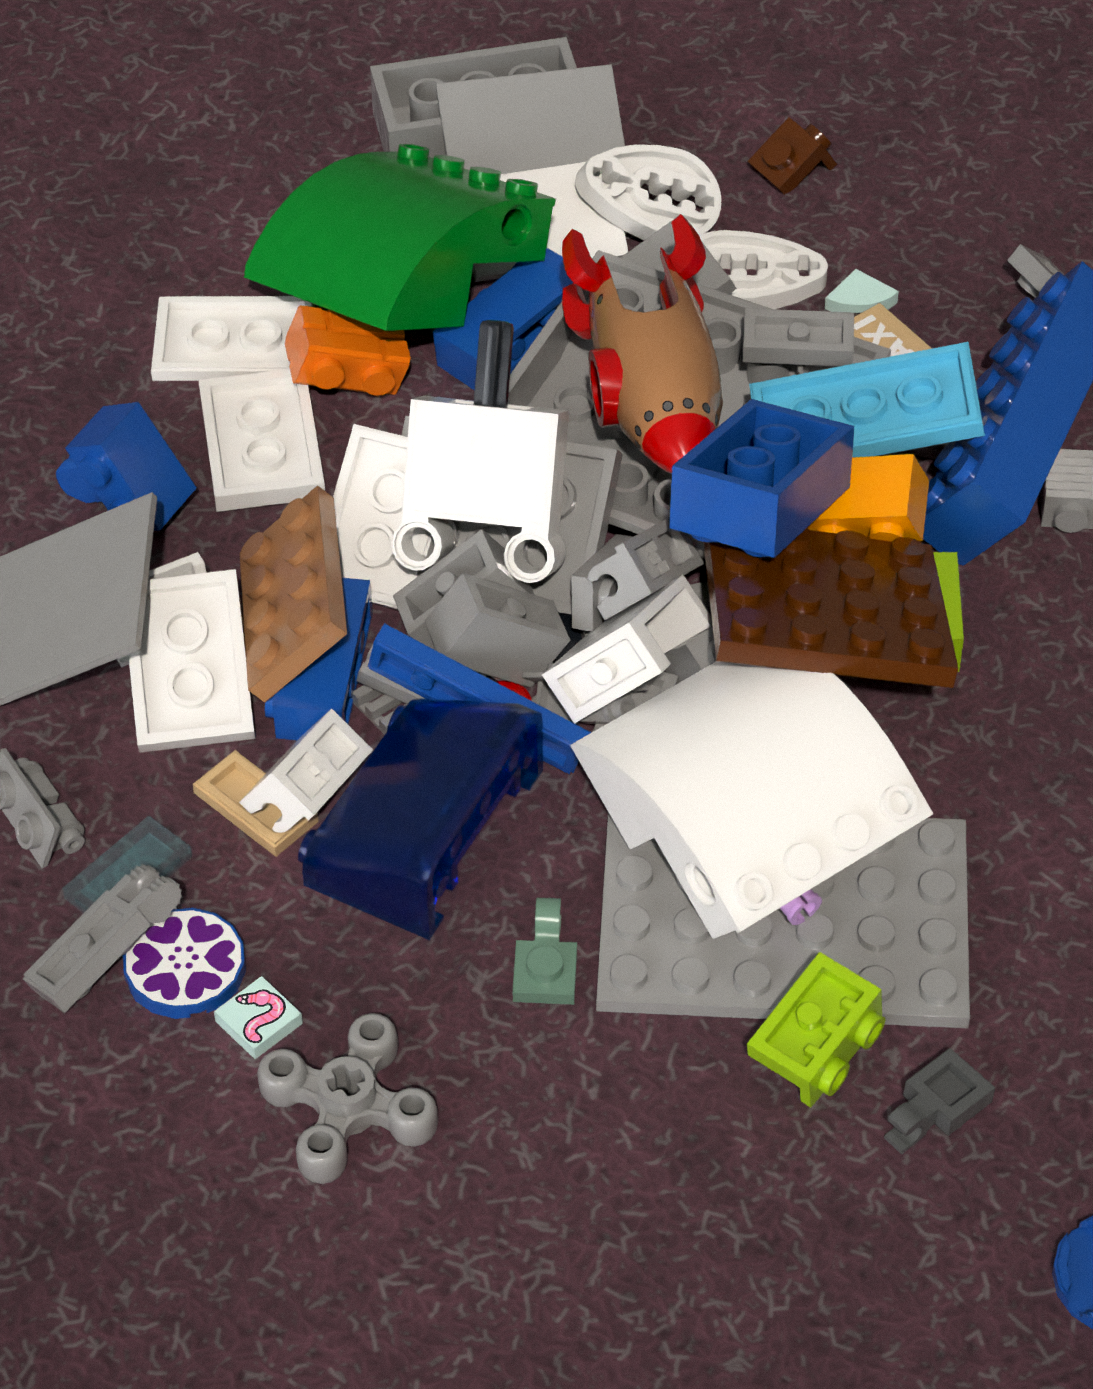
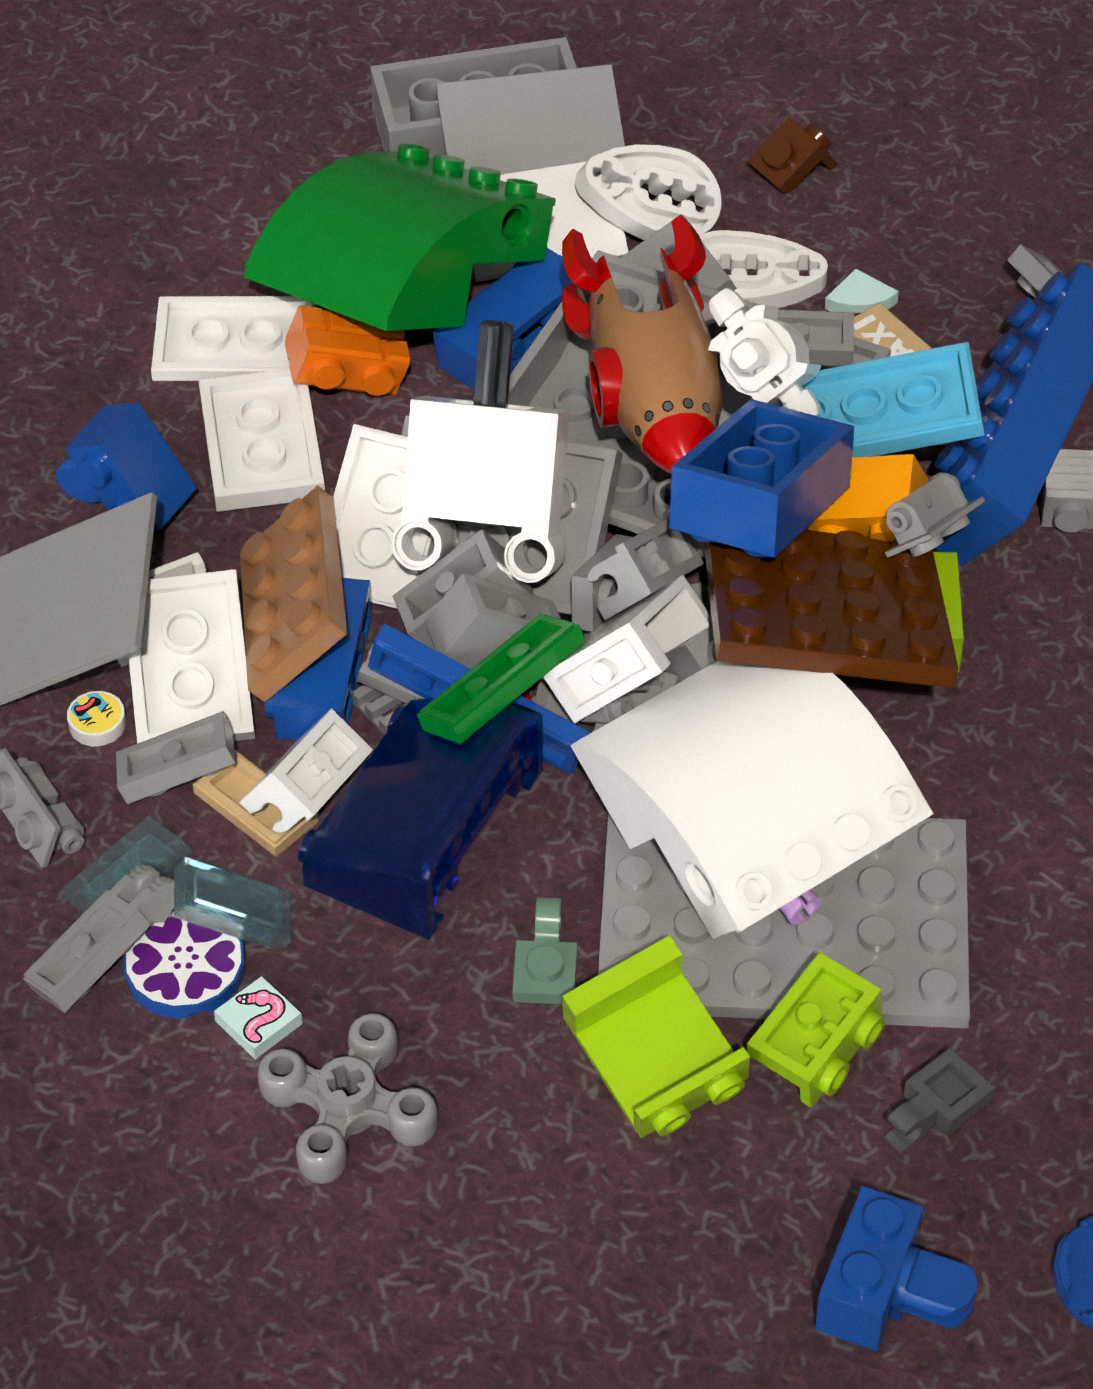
none -> tile [67,691,126,747]
none -> light grey plate [116,711,236,804]
none -> clear light blue tile [174,857,291,949]
none -> green tile [416,613,586,744]
none -> lime panel [562,935,750,1138]
none -> white piece [708,288,821,417]
none -> blue brick [815,1186,977,1351]
none -> light grey hinge [885,473,985,558]

